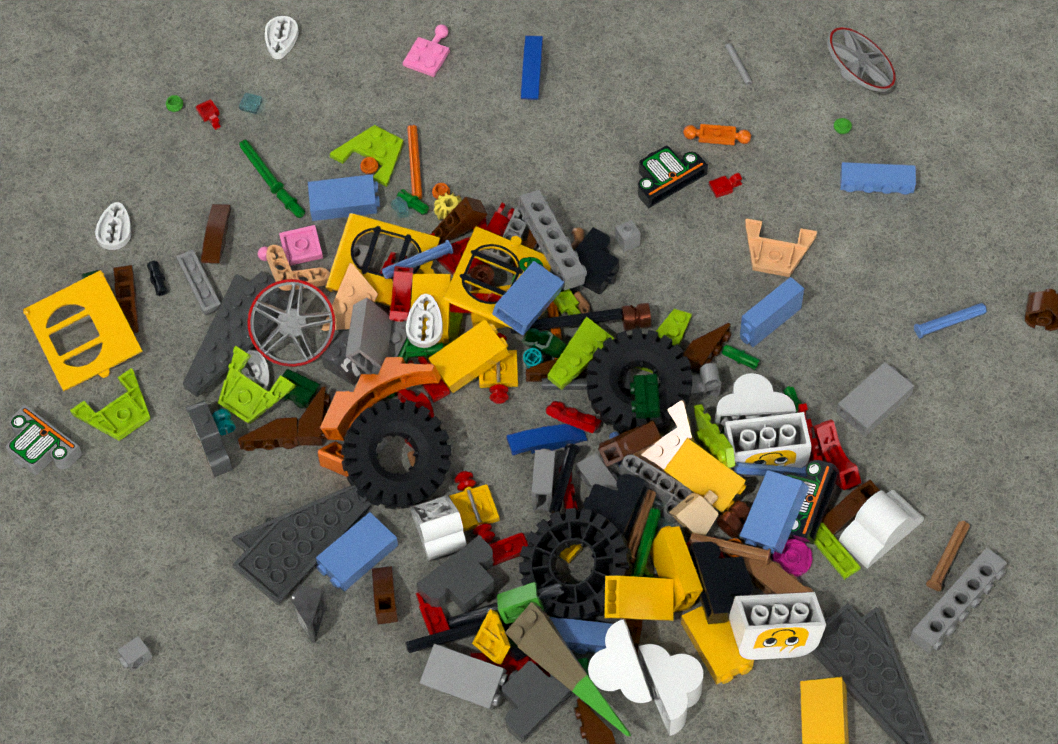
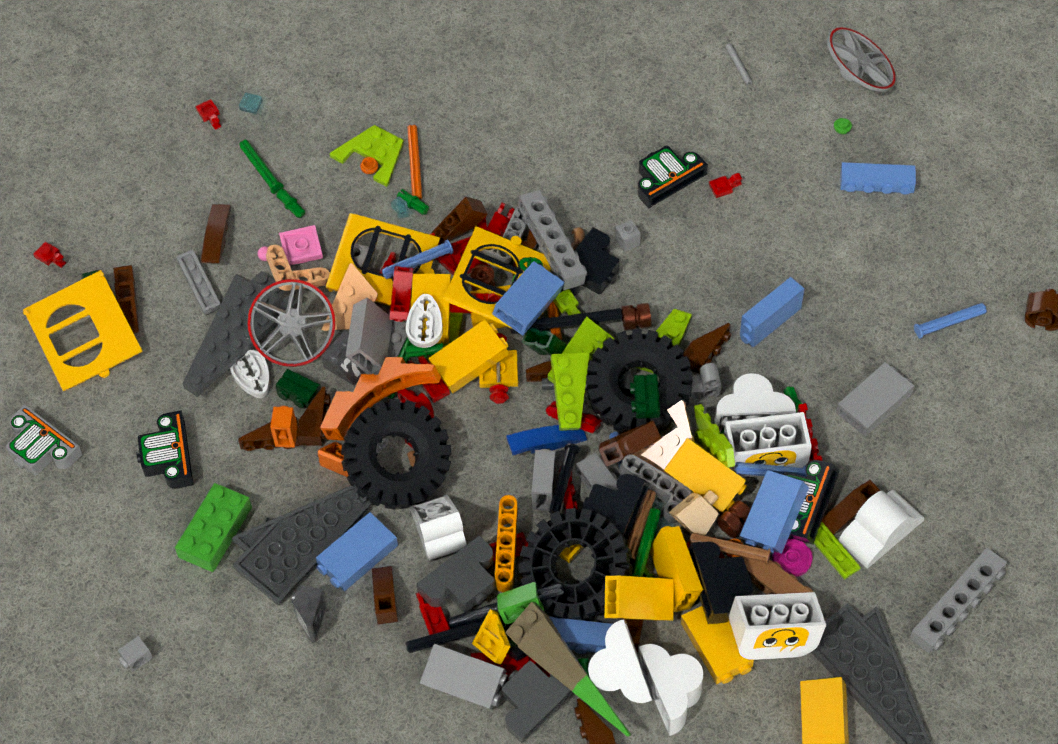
lime wing [70,368,151,441] -> none
white piece [95,202,132,250] -> none
black pin [147,261,168,296] -> none
bright green plate [166,95,184,112] -> none
dark grey brick [185,400,233,477] -> none
teal wheel [212,409,236,436] -> none
lime wing [218,346,296,424] -> none
white piece [265,16,299,59] -> none
medium blue brick [308,174,380,221] -> none
bright pink plate [403,24,450,77] -> none
orange plate [432,183,450,200] -> none
light yellow gear [434,192,462,220] -> none
yellow plate [449,471,500,543] -> none
blue slope [521,36,543,100] -> none
teal wheel [523,348,544,368] -> none
medium nougat arm [574,291,590,313] -> none
orange plate [683,124,751,145] -> none
green axle [722,344,760,371] -> none
light nougat wing [745,218,817,277] -> none
red arch [813,419,861,490] -> none
medium nougat axle [926,521,970,591] -> none
none -> red plate [33,242,66,268]
none -> brick [136,410,194,489]
none -> bright green brick [175,483,252,572]
none -> orange brick [270,406,298,448]
none -> light orange beam [495,495,518,593]
none -> lime wing [550,352,590,431]

